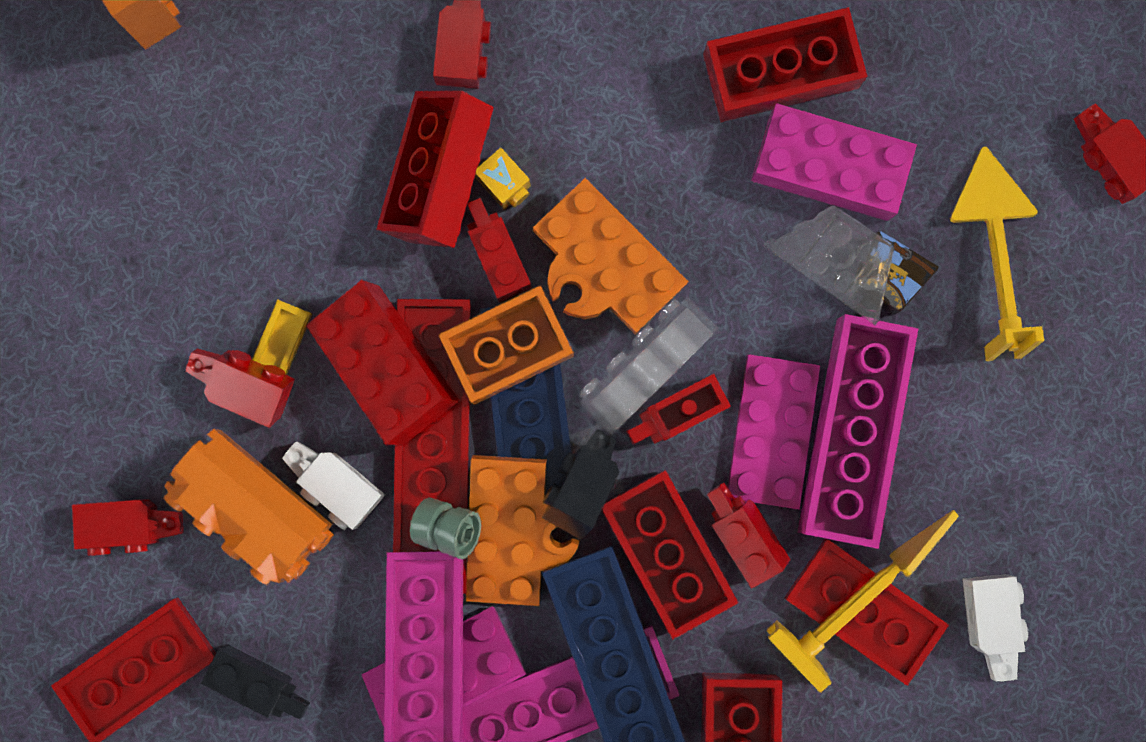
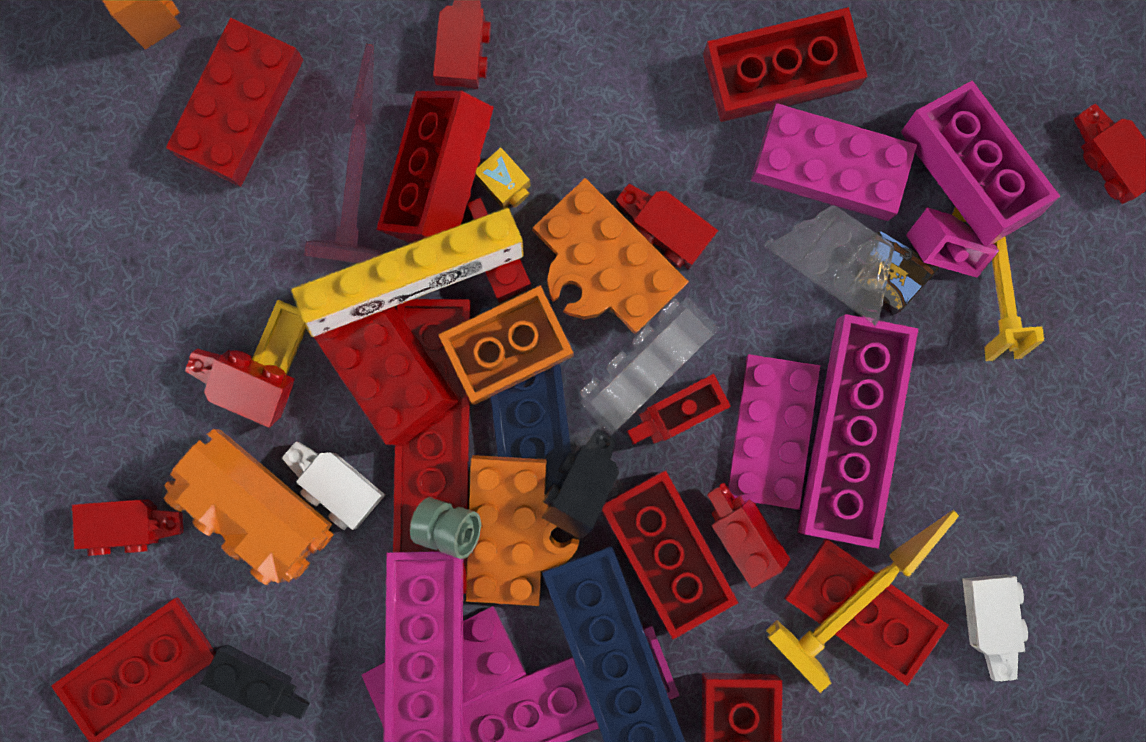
none -> red brick [166,17,303,187]
none -> yellow brick [291,208,523,337]
none -> clear pink piece [304,43,385,263]
none -> red hinge [616,183,719,270]
none -> dark pink brick [901,81,1060,247]
none -> dark pink slope [906,207,999,278]

